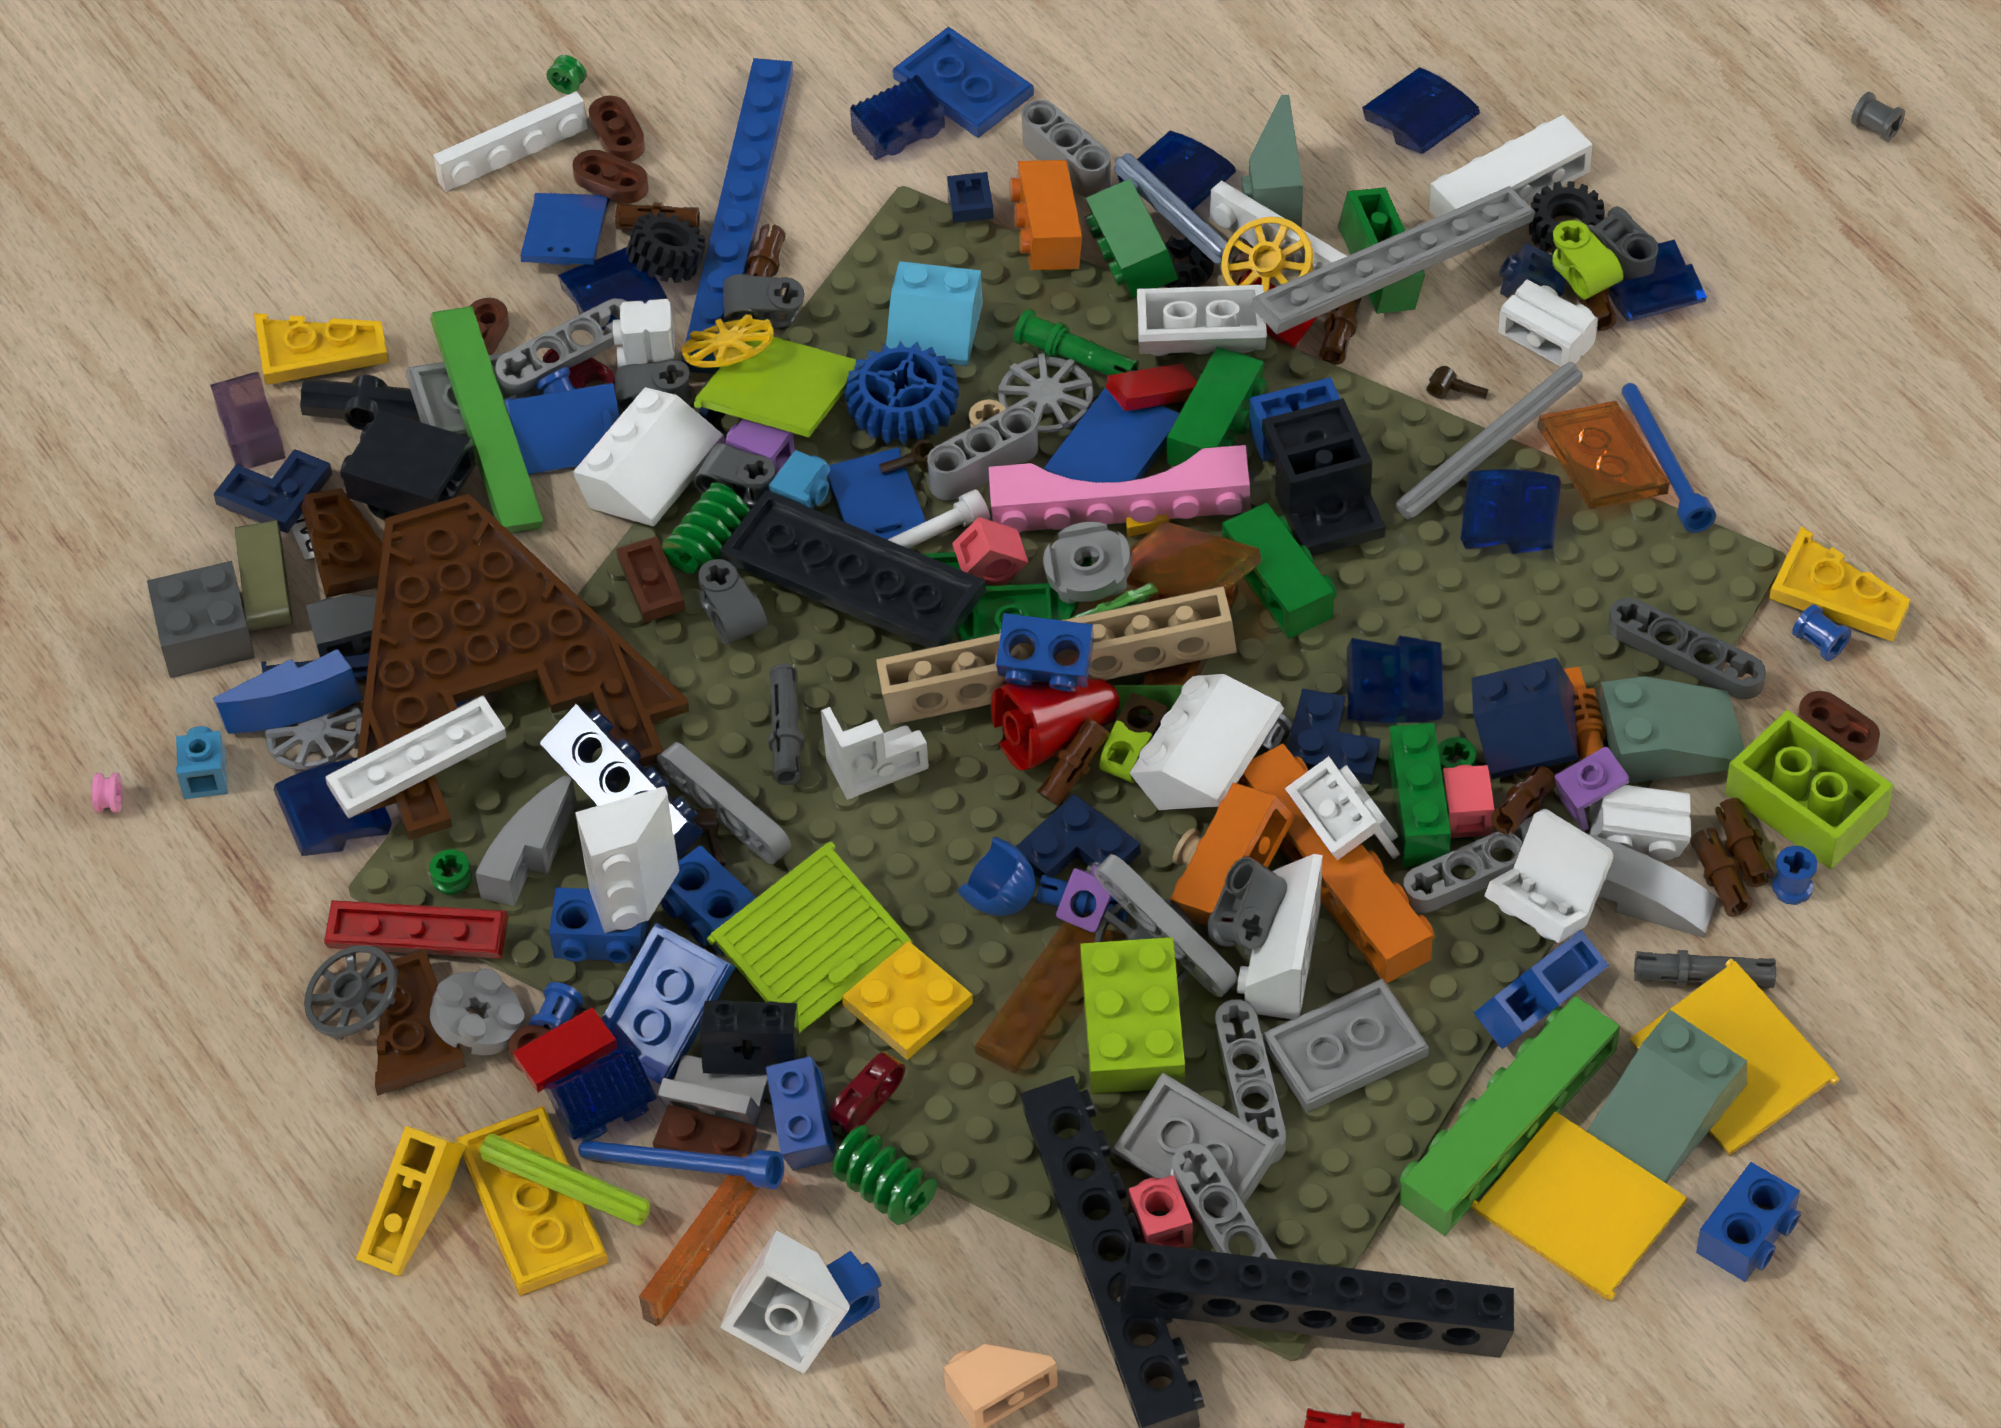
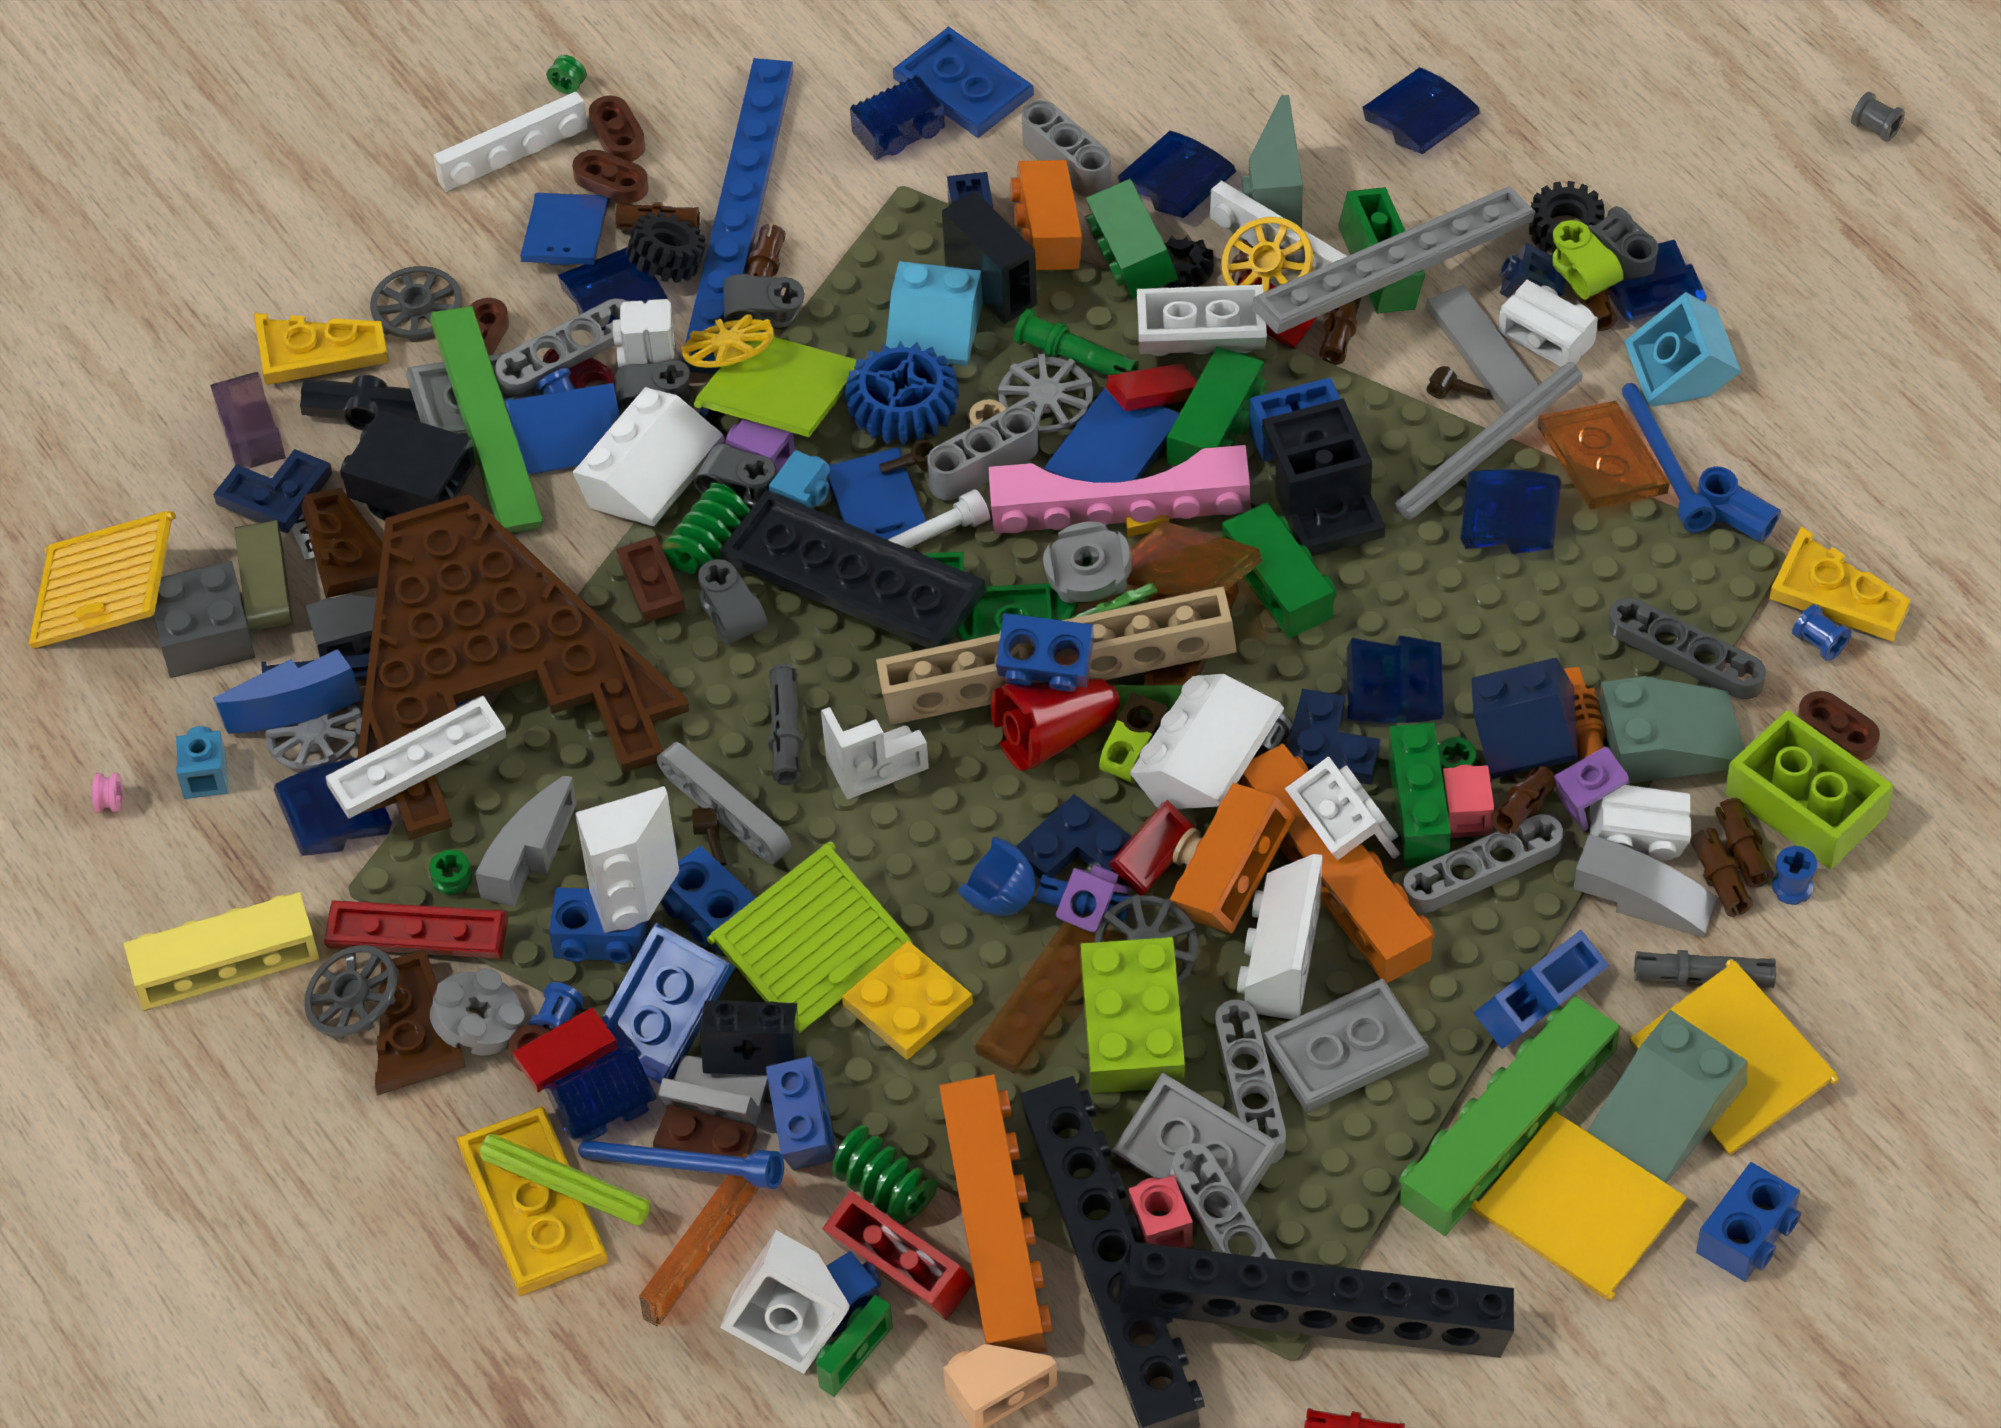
yellow slope [356,1125,466,1276] -> none
brick [540,704,704,859] -> none
dark red piece [829,1052,906,1135] -> none
coral brick [952,517,1029,586] -> none
reddish brown pin [1037,718,1111,807] -> none
light grey beam [1094,854,1238,997] -> none
sand blue axle [1114,153,1234,265] -> none
dark grey piece [1208,856,1287,949] -> none
white brick [1429,115,1593,217] -> none
white bracket [1484,809,1613,943] -> none
none -> yellow piece [28,510,176,649]
none -> light yellow brick [123,892,320,1011]
none -> dark grey wheel [370,266,463,342]
none -> green plate [816,1295,893,1397]
none -> red brick [822,1190,975,1321]
none -> orange brick [939,1074,1053,1353]
none -> black brick [942,191,1038,324]
none -> red tile [1108,800,1196,896]
none -> light grey tile [1427,285,1539,413]
none -> medium azure slope [1624,292,1741,407]
none -> blue piece [1696,466,1781,542]

